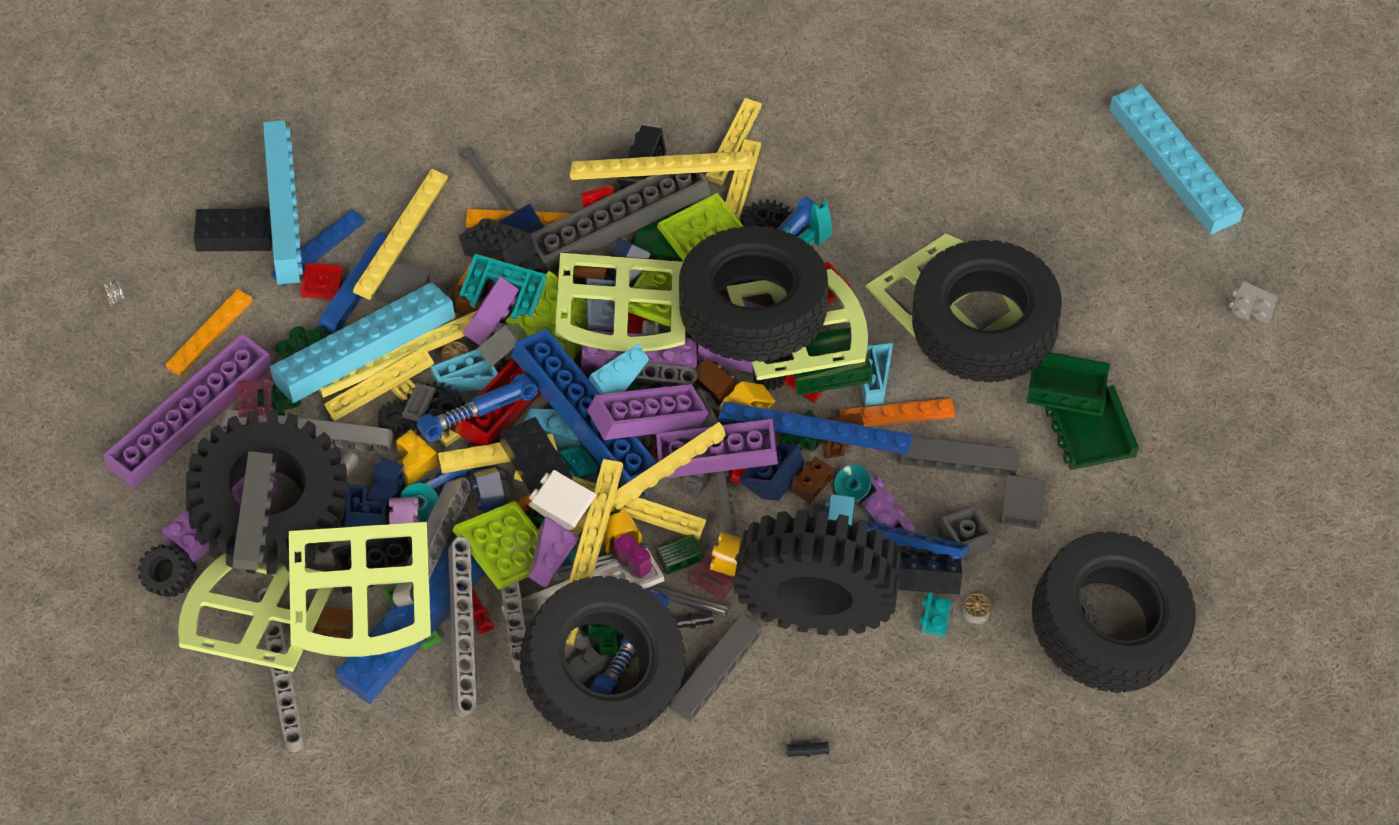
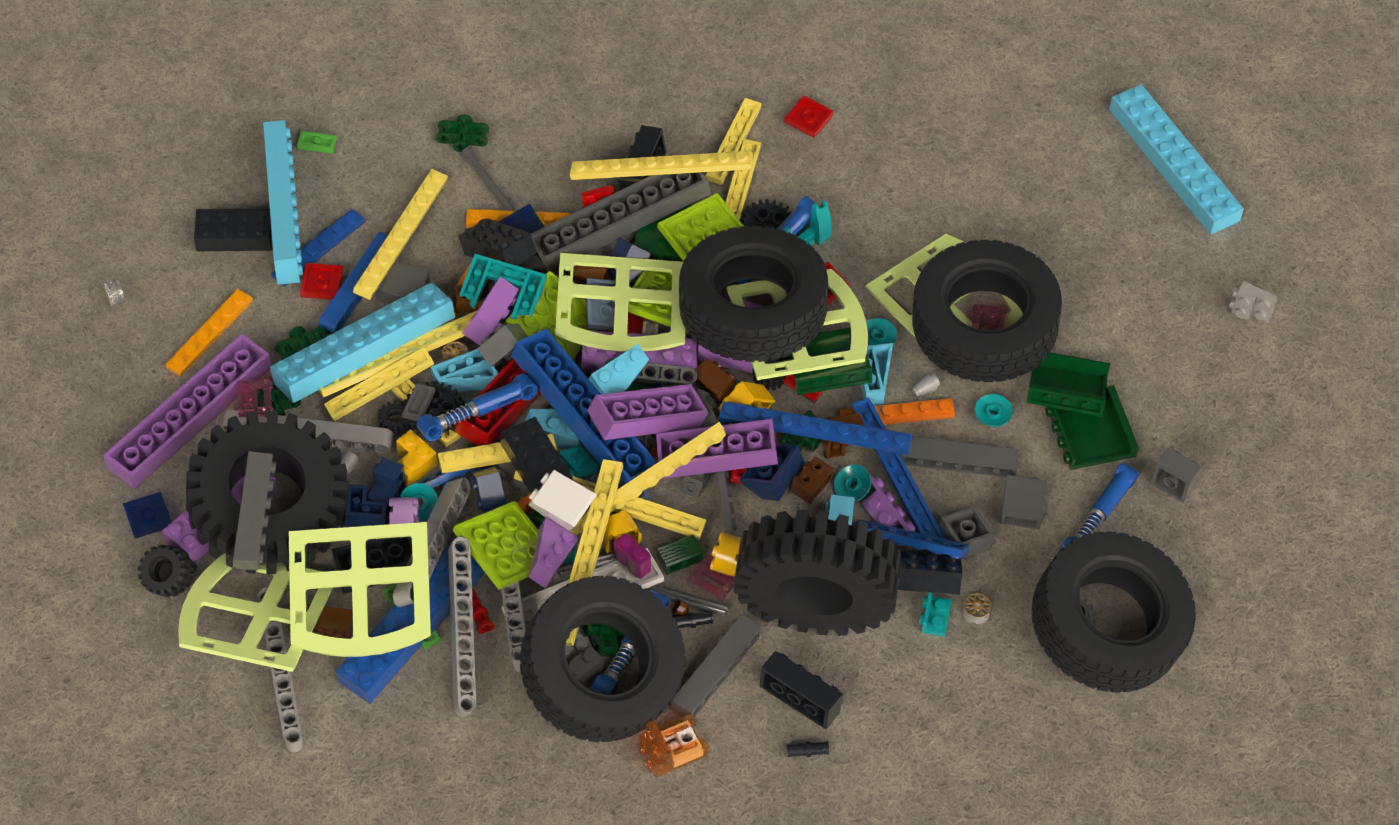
none -> clear blue plate [123,492,172,539]
none -> bright green plate [297,131,337,154]
none -> dark green axle [436,114,490,152]
none -> clear orange brick [637,714,709,778]
none -> reddish brown hinge [672,599,689,617]
none -> black brick [759,650,843,730]
none -> red plate [784,95,834,138]
none -> blue plate [851,398,946,555]
none -> teal dish [866,318,897,346]
none -> light grey cone [911,373,940,398]
none -> clear pink plate [971,304,1006,330]
none -> teal dish [975,394,1013,427]
none -> blue piece [1059,462,1140,551]
none -> dark grey brick [1150,448,1202,503]

